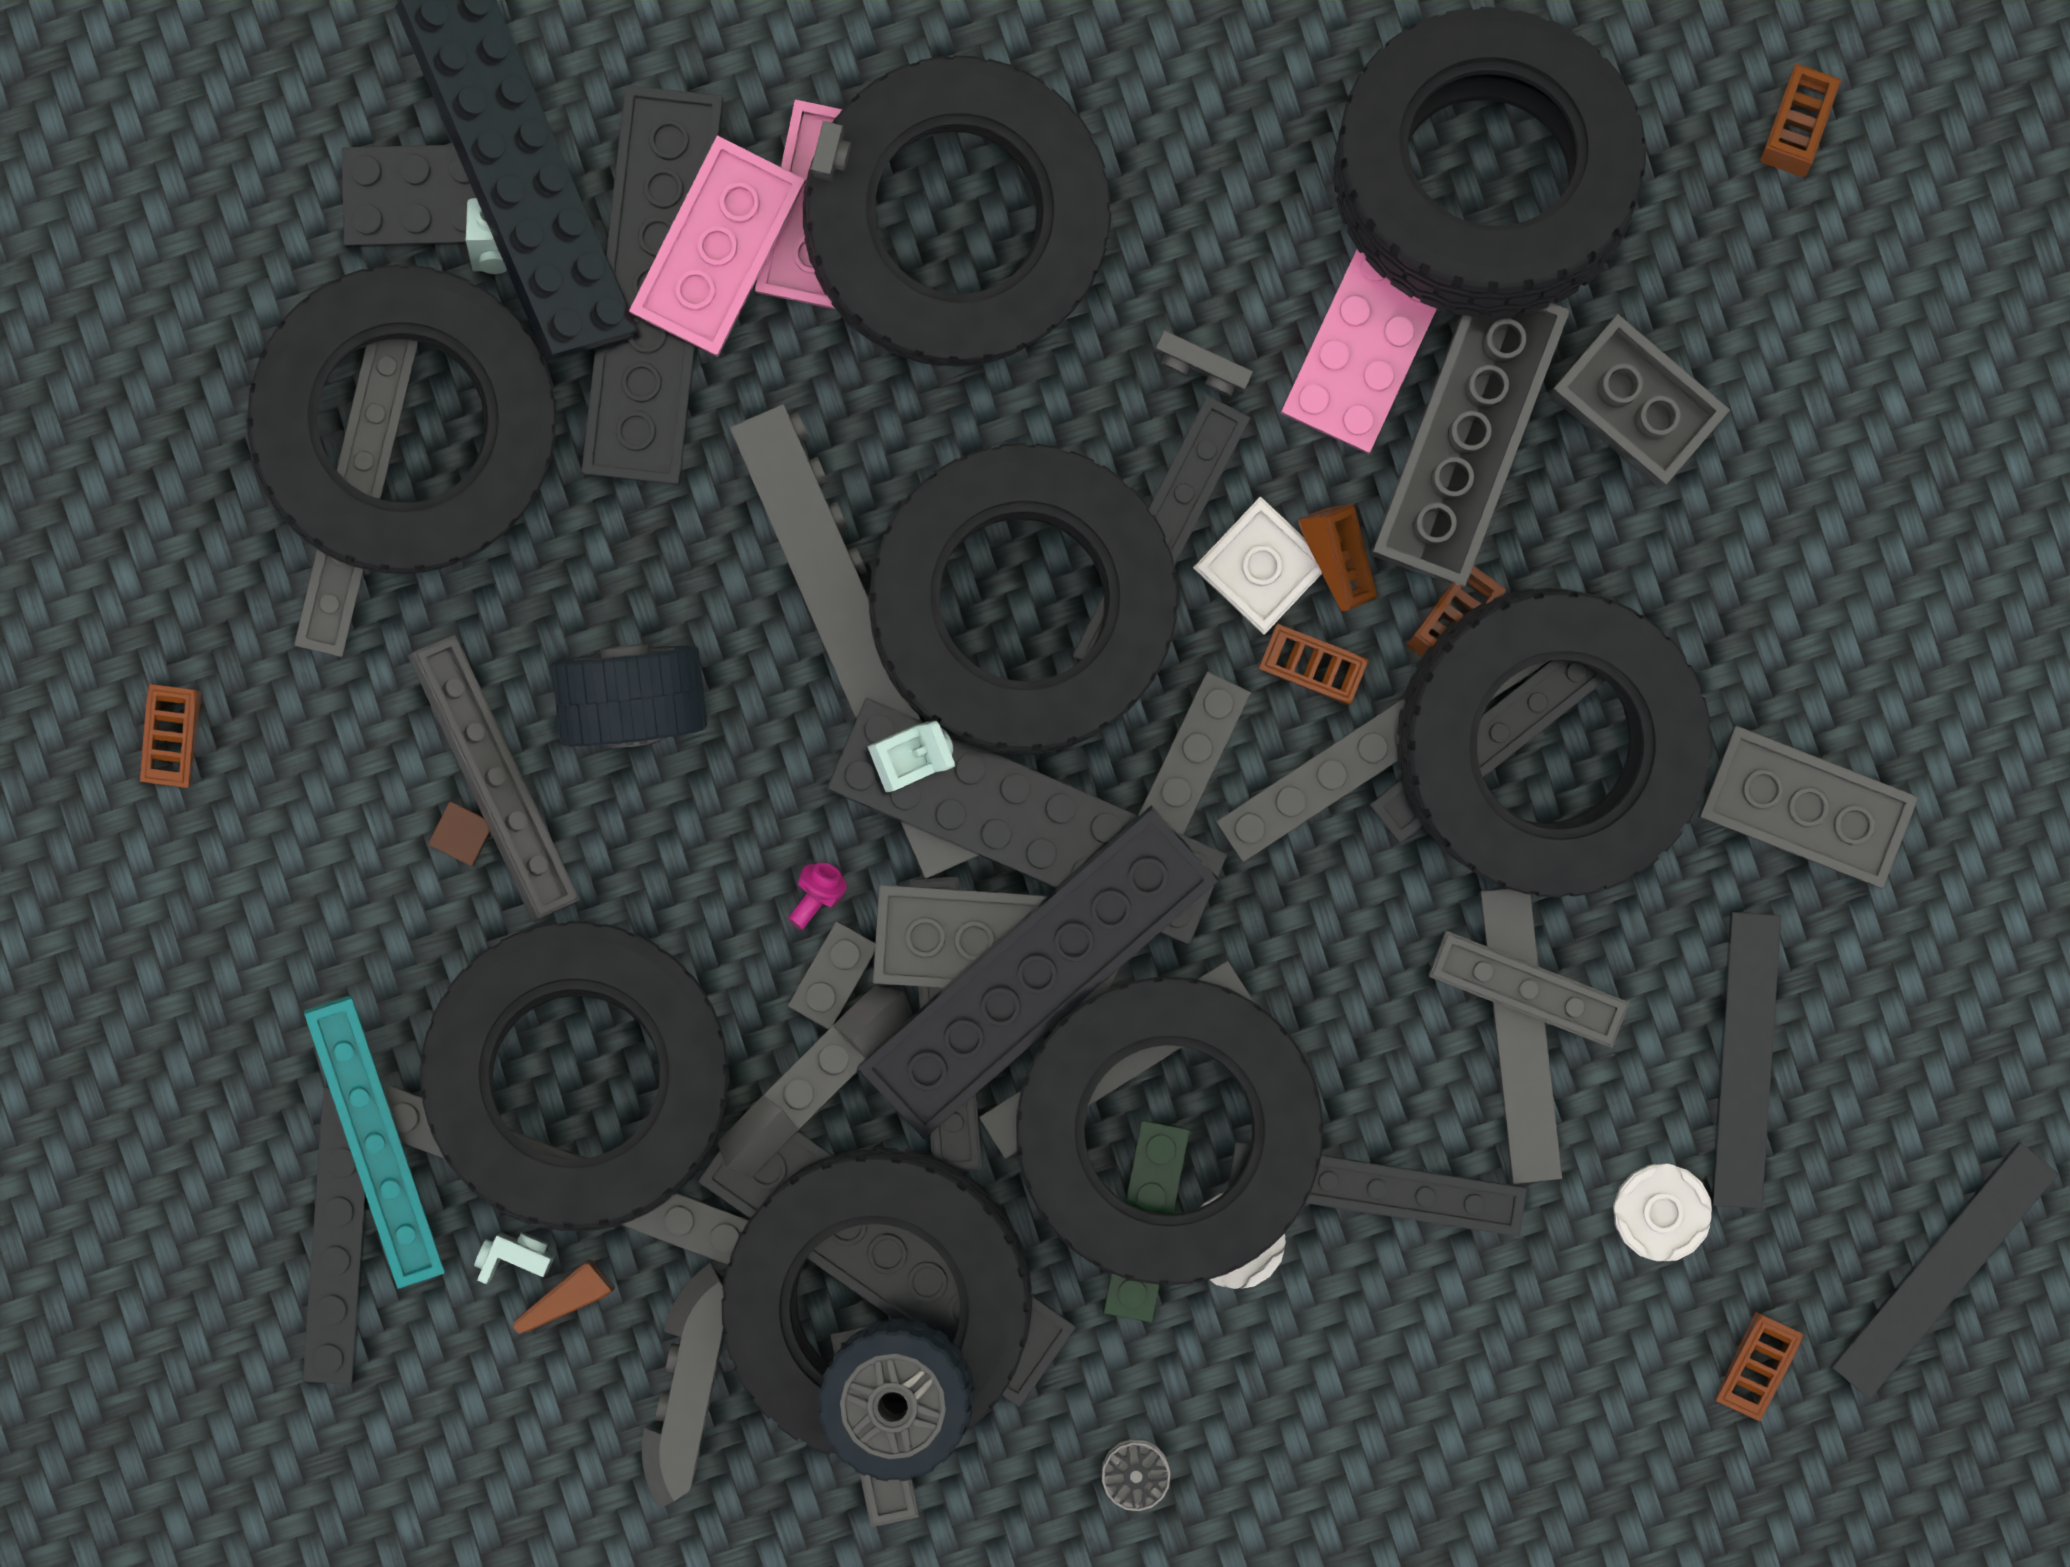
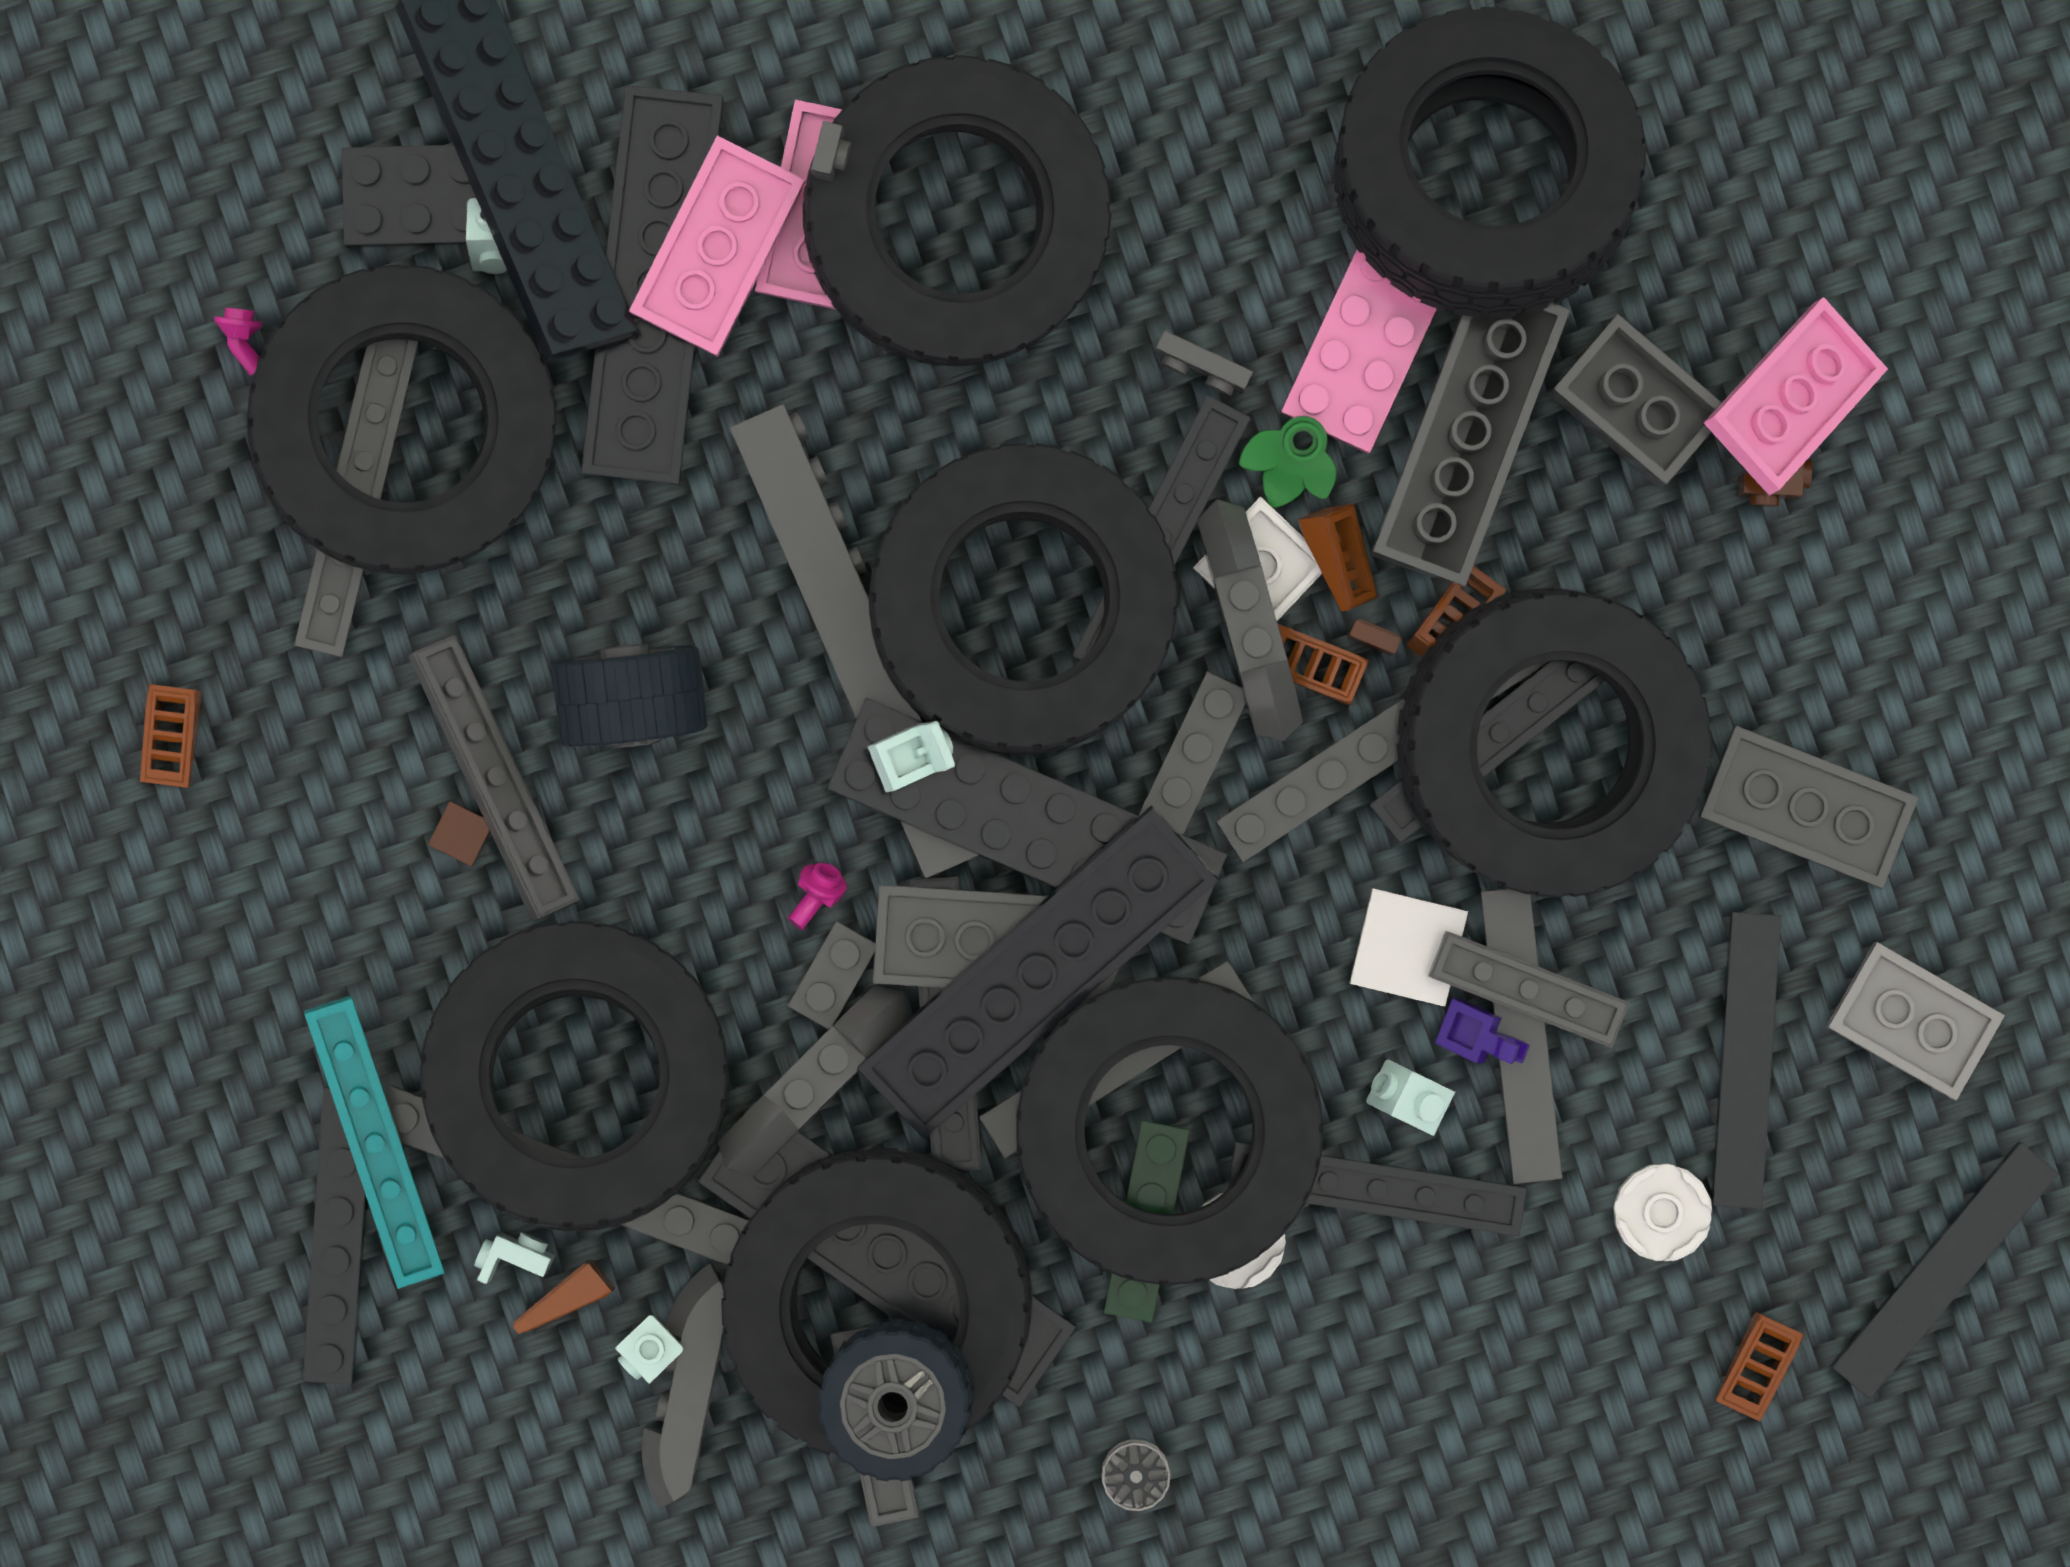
dark orange slope [1760,63,1841,177] -> none
none -> dark pink plate [214,307,263,376]
none -> light aqua bracket [615,1315,684,1384]
none -> dark grey brick [1197,499,1303,741]
none -> green plate [1239,416,1336,508]
none -> reddish brown tile [1346,619,1401,656]
none -> white tile [1349,888,1468,1007]
none -> light aqua bracket [1366,1059,1455,1136]
none -> dark purple plate [1435,998,1530,1064]
none -> bright pink plate [1704,297,1888,496]
none -> reddish brown bracket [1737,459,1812,507]
none -> light grey plate [1826,942,2005,1101]

